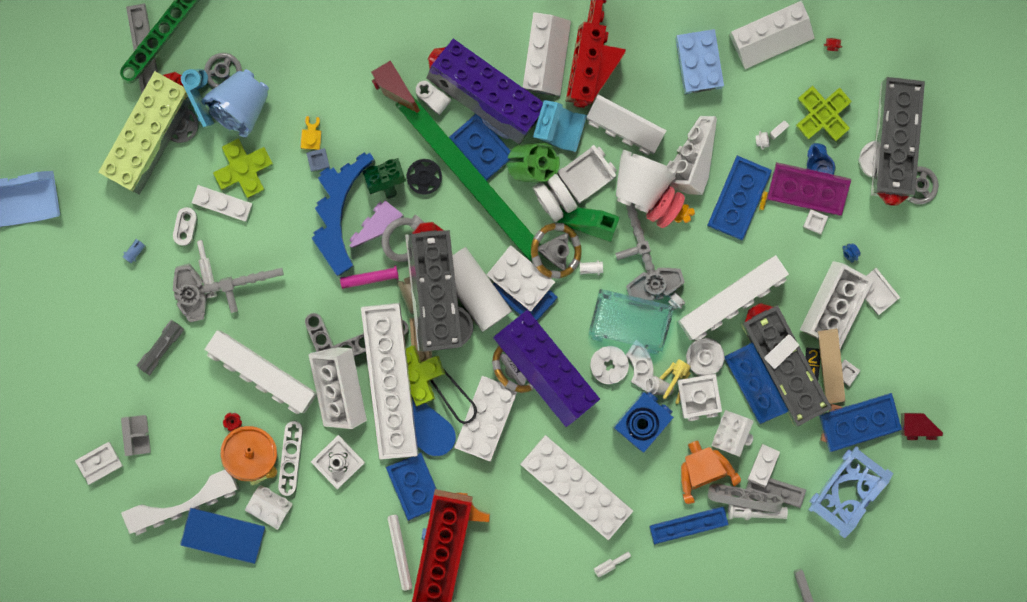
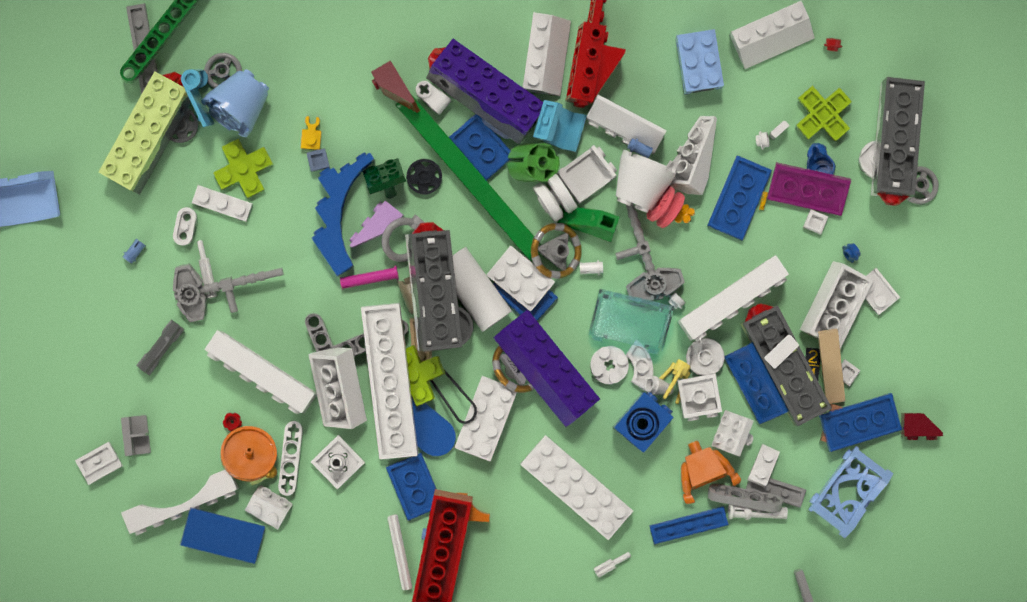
none -> medium blue pin [627,138,653,158]

